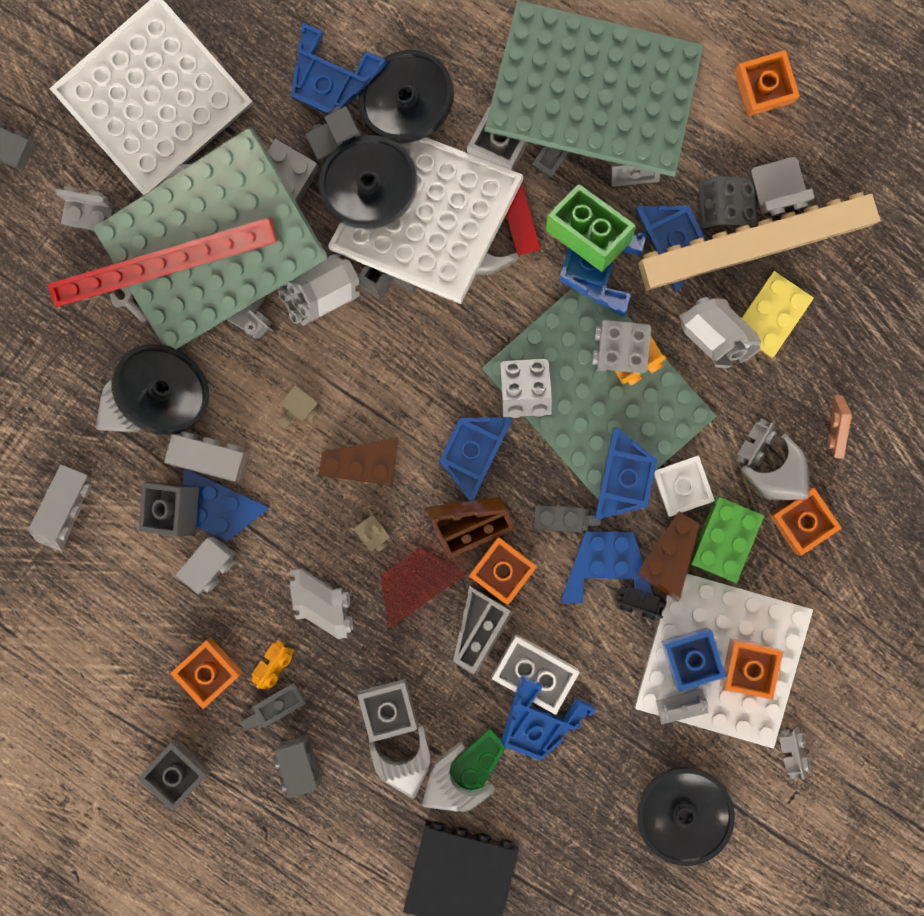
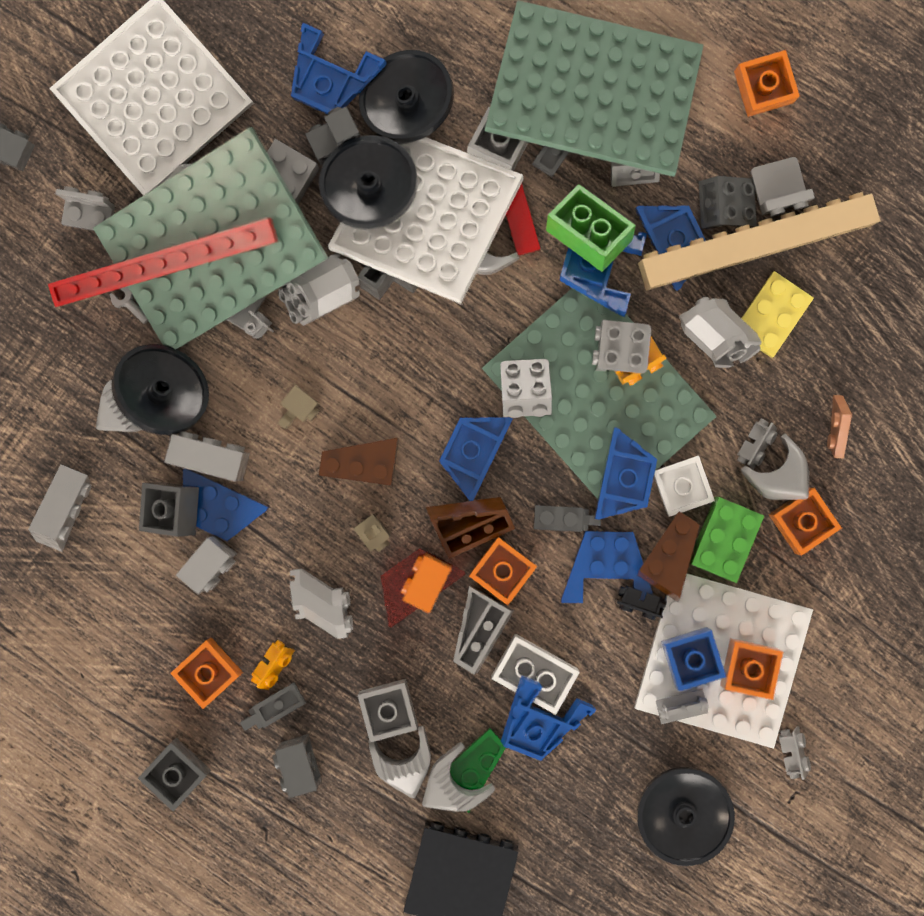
none -> orange brick [401,553,452,613]

